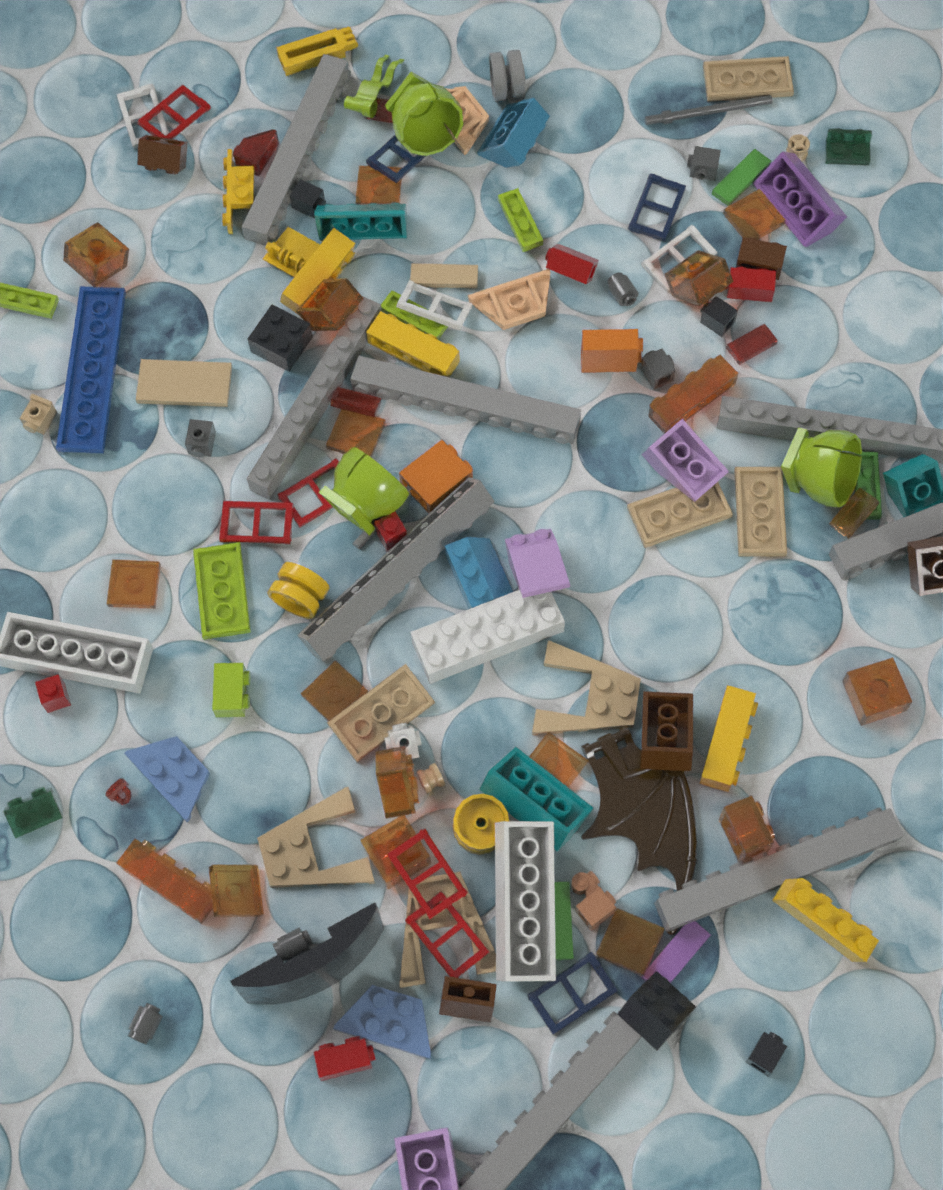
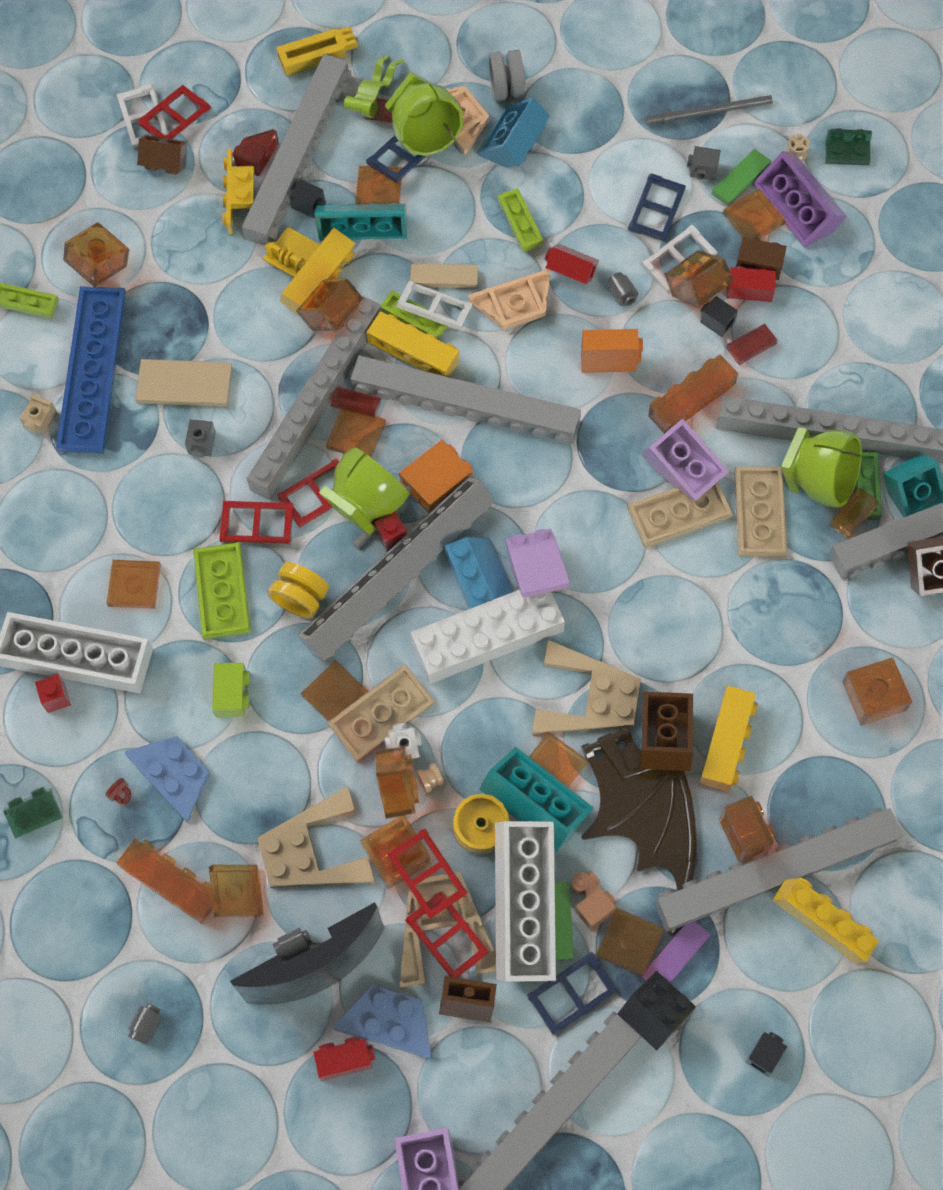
black brick [247,304,313,372] -> none
dark grey brick [641,348,675,390] -> none
tan tile [703,56,794,102] -> none

